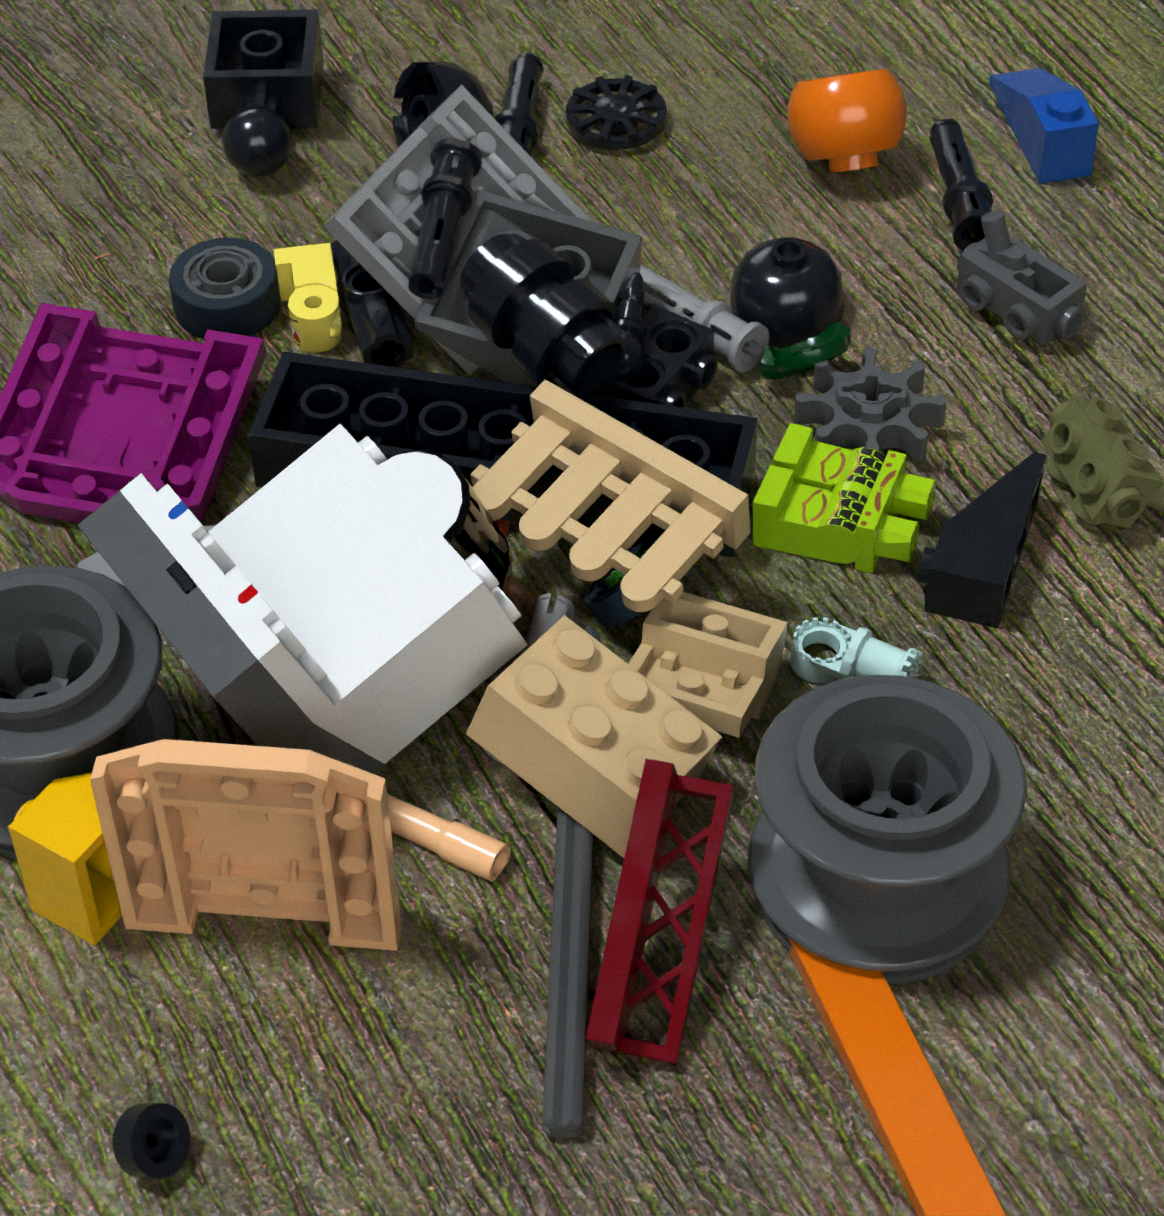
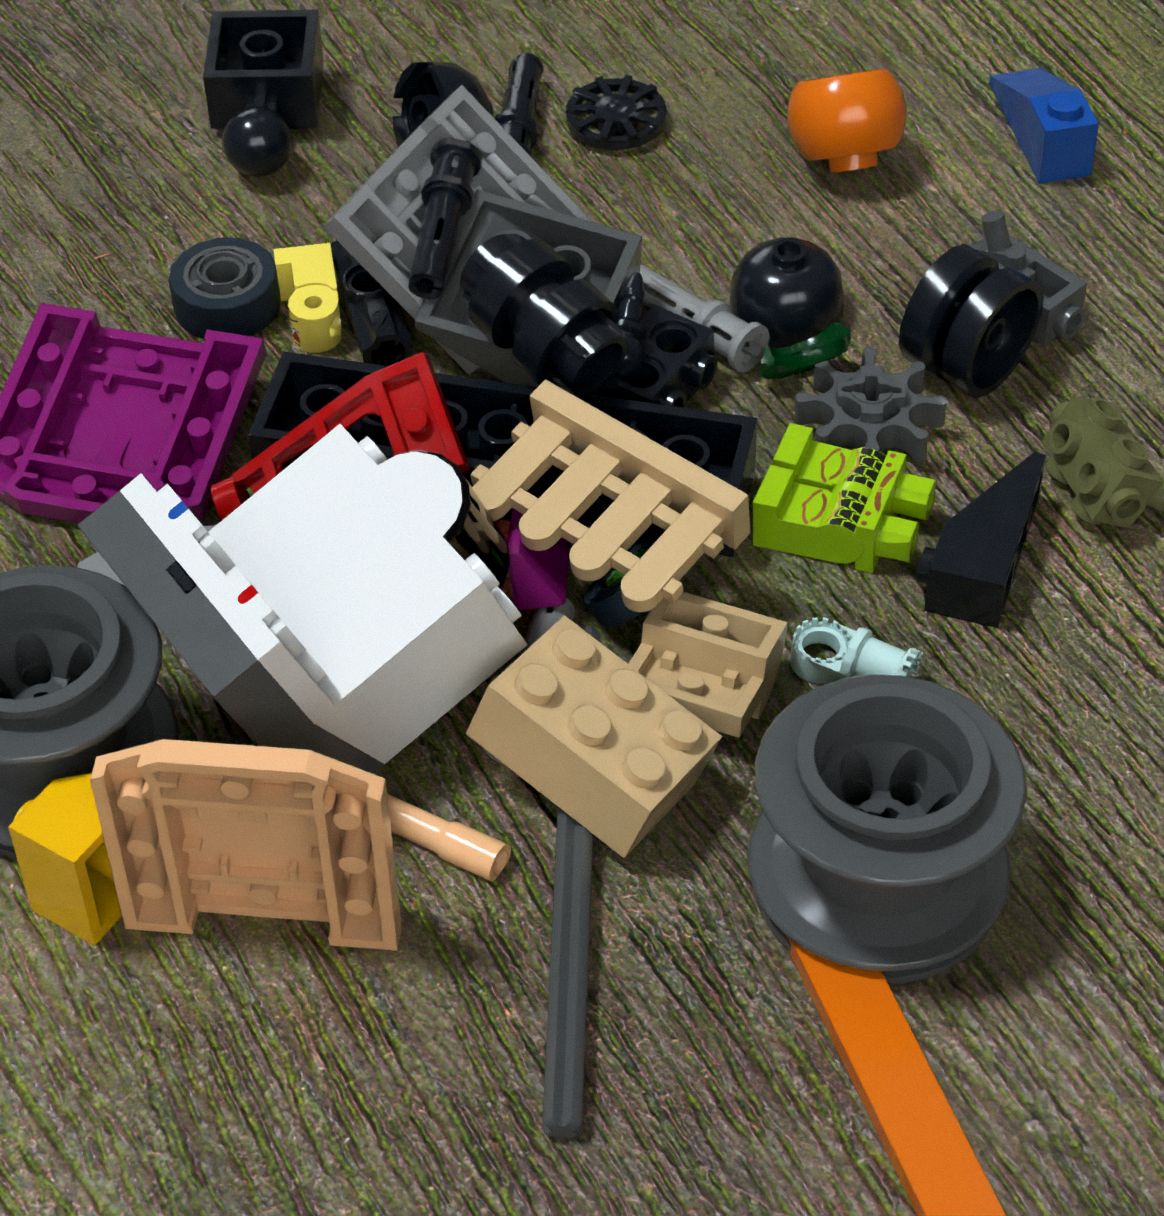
black tile [113,1103,191,1179] -> none
dark red fence [585,758,734,1066] -> none
black pin [929,119,993,251] -> none
none -> red plate [211,352,470,520]
none -> magenta slope [506,509,570,610]
none -> black wheel [898,244,1044,398]

